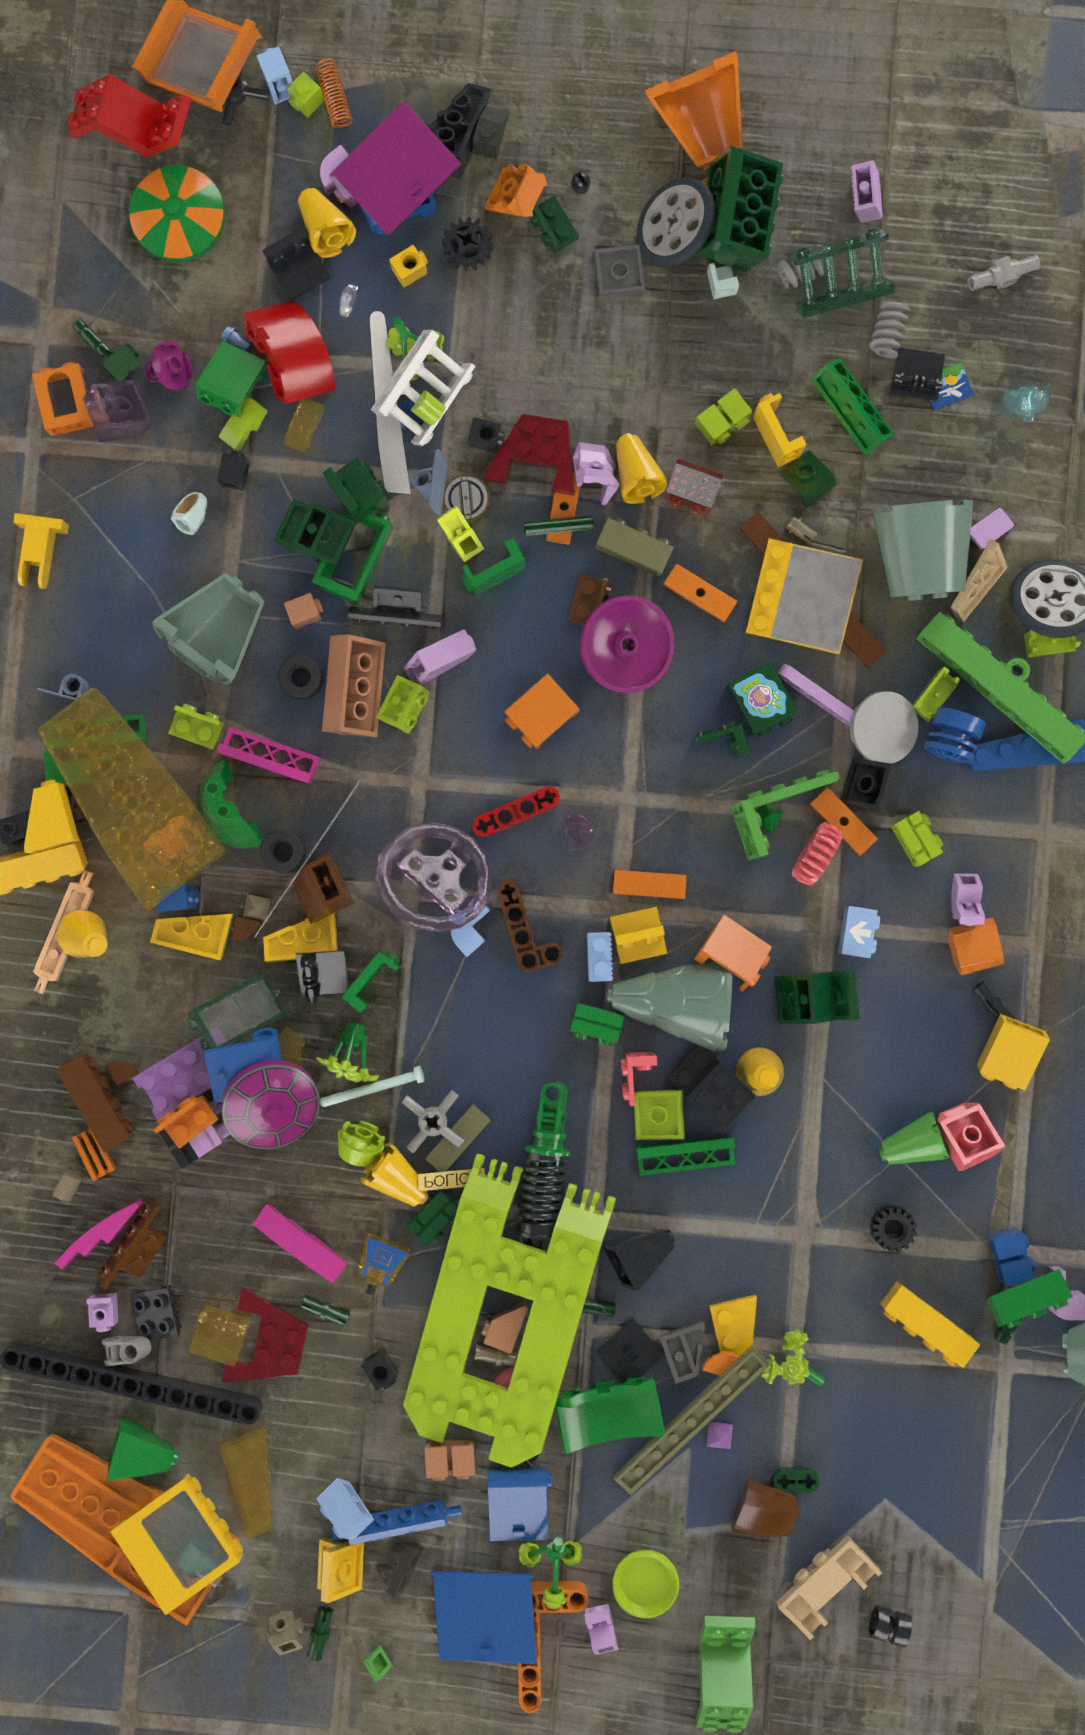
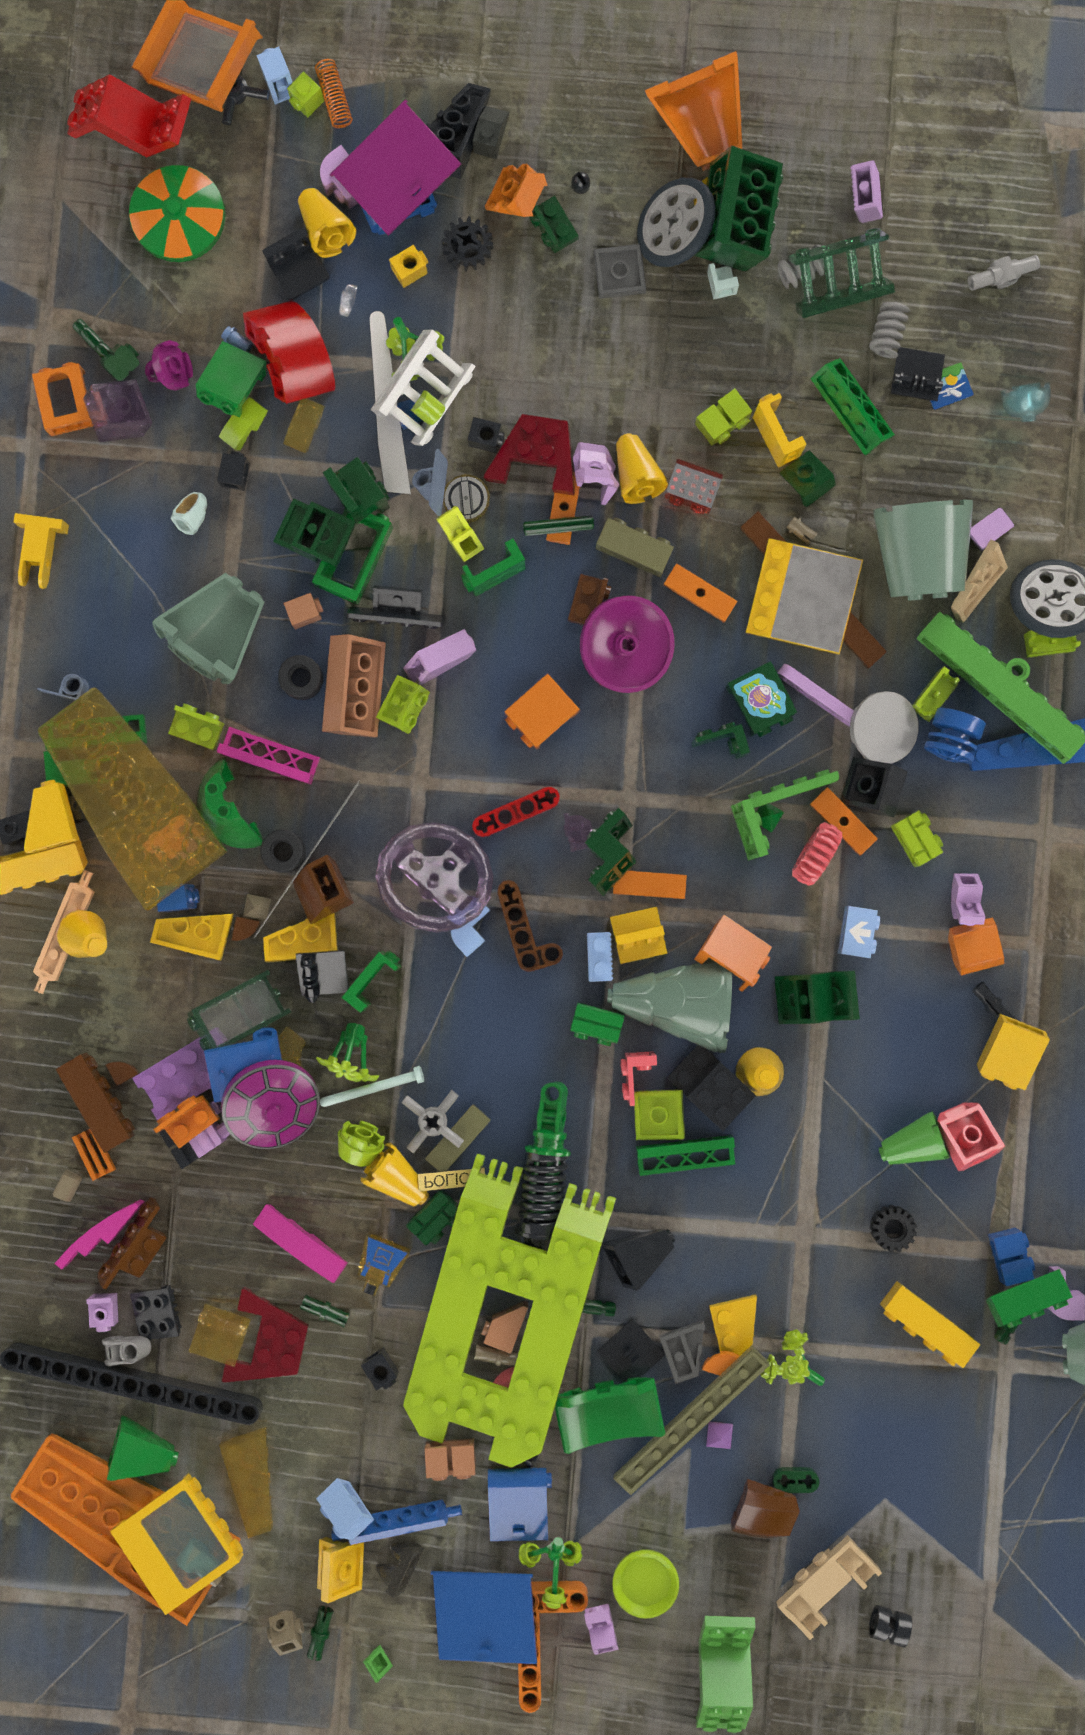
none -> dark green bracket [585,808,636,896]

